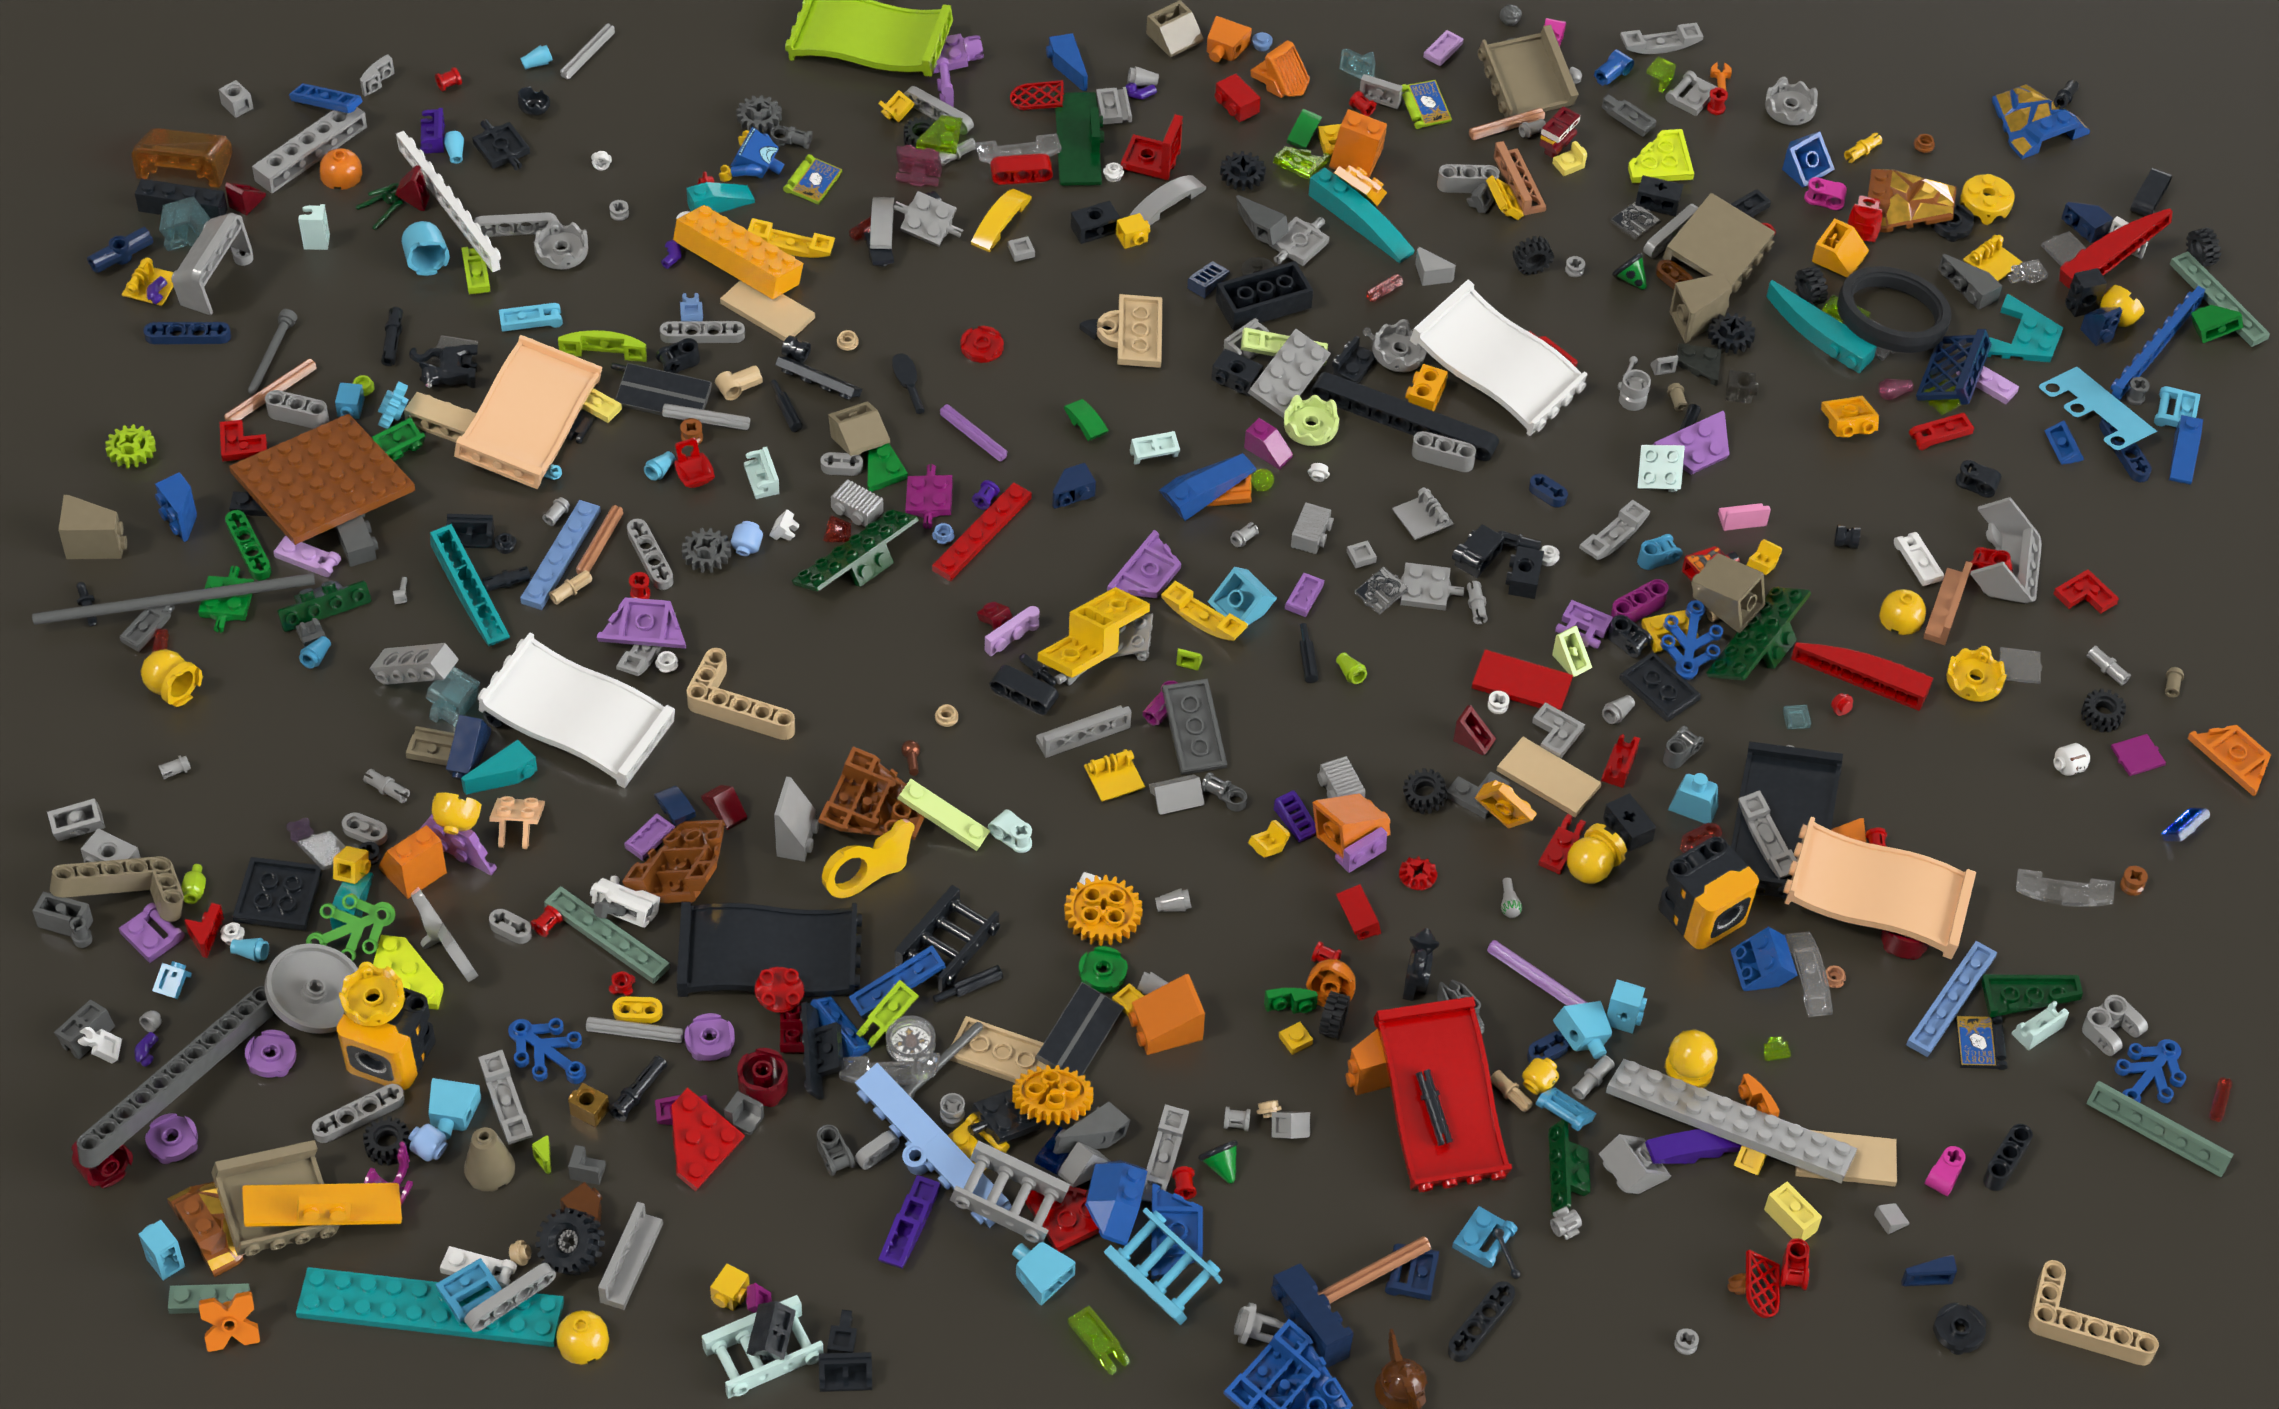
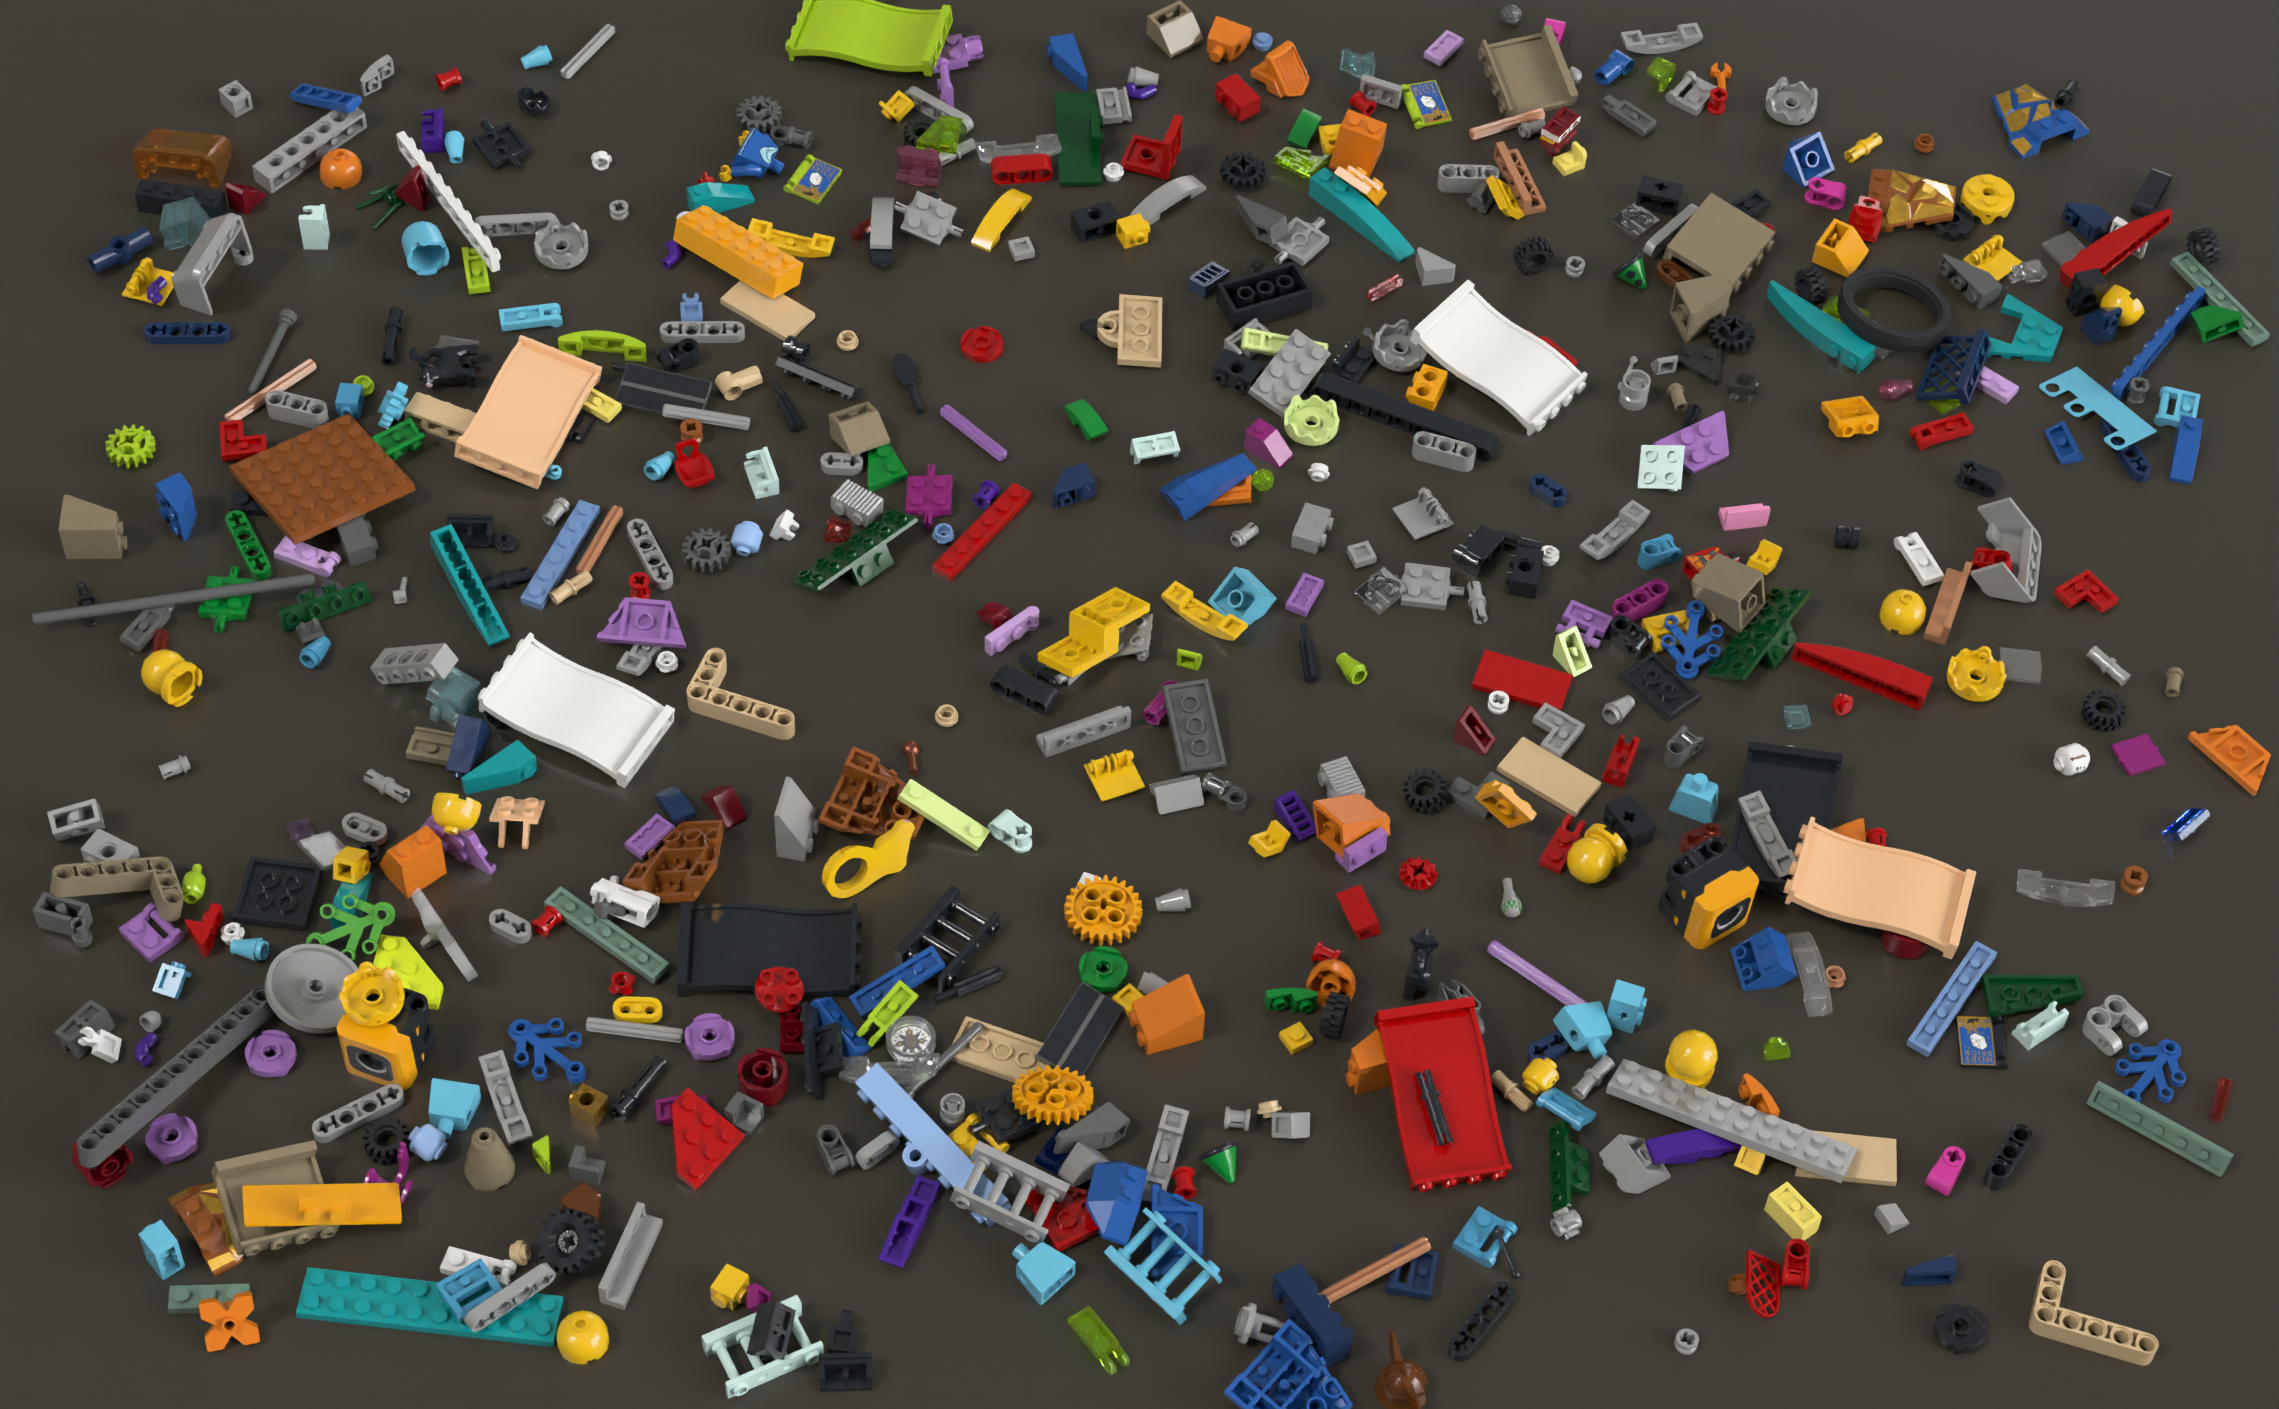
red window [1010,80,1064,110] -> none
medium lavender wing [1107,530,1181,598] -> none
neon yellow plate [1628,129,1694,183] -> none

